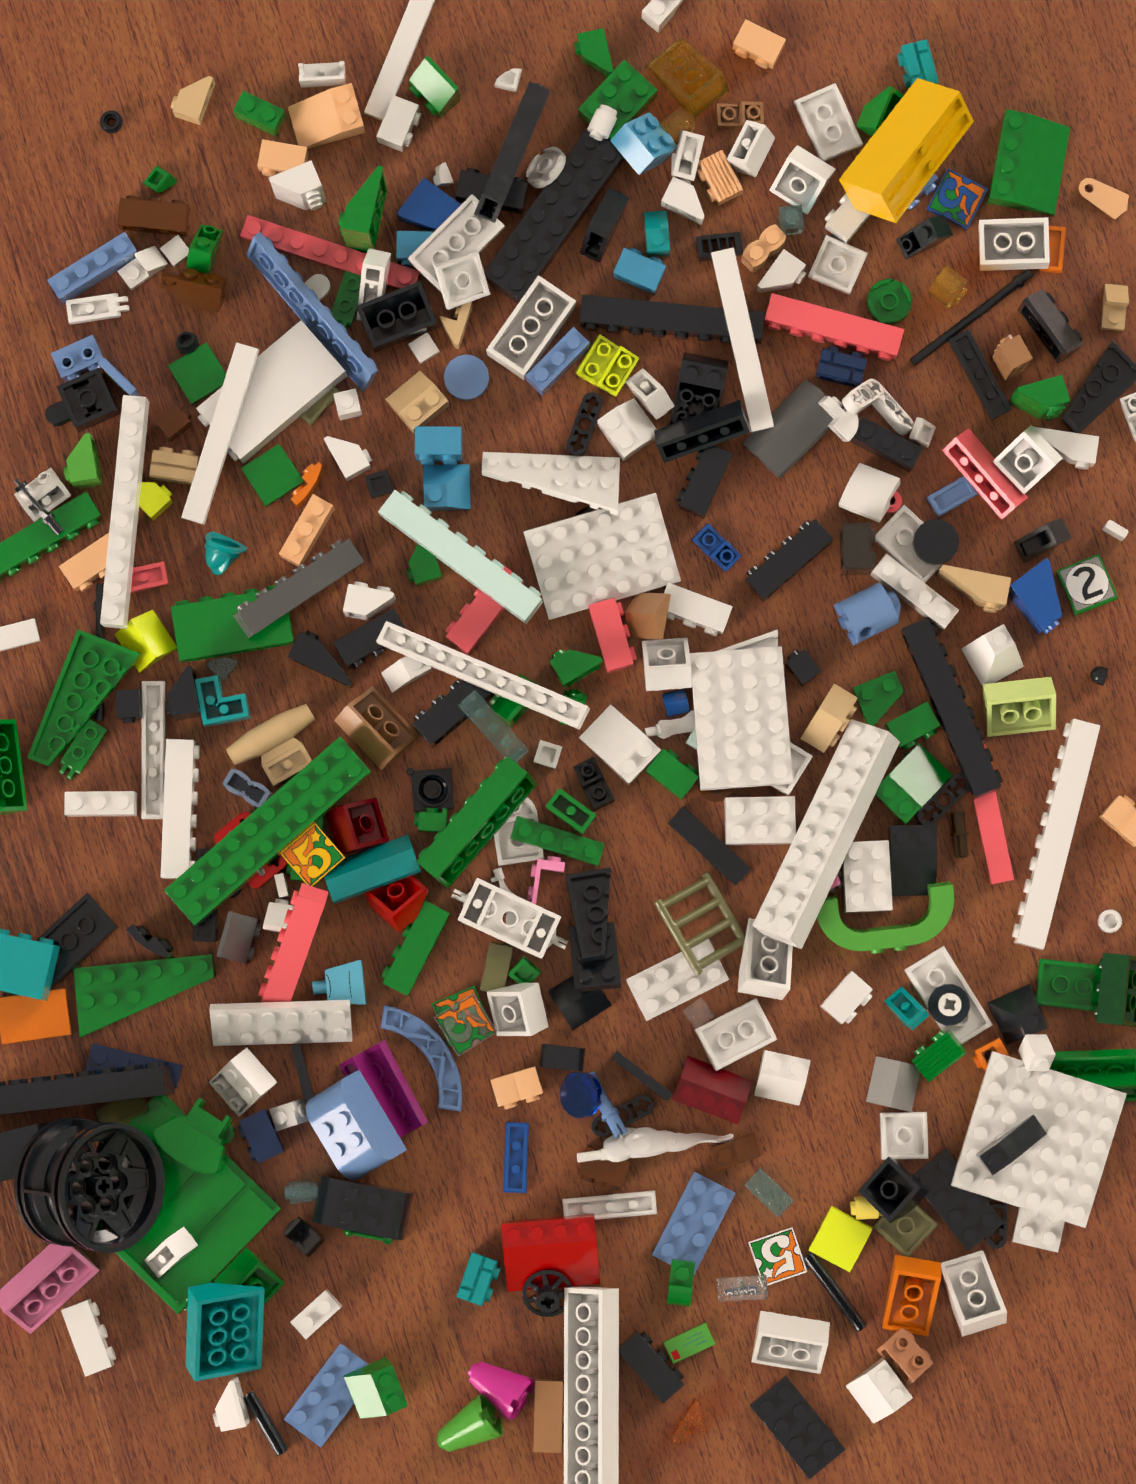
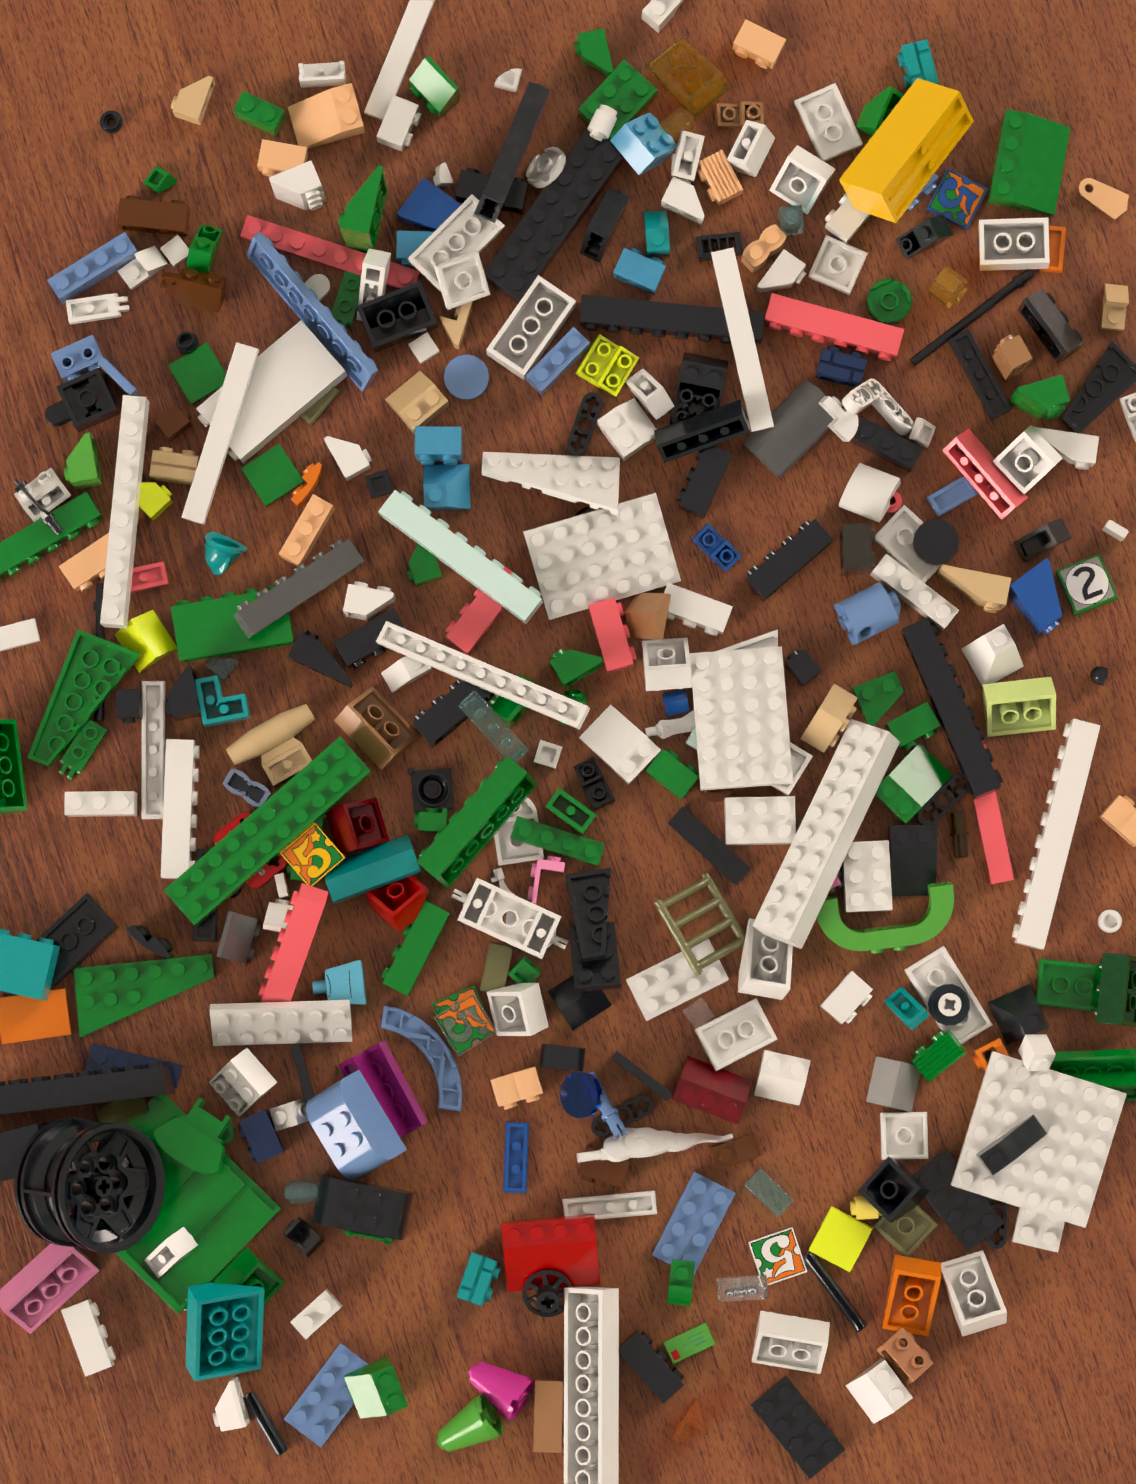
white brick [333,388,362,421] -> none

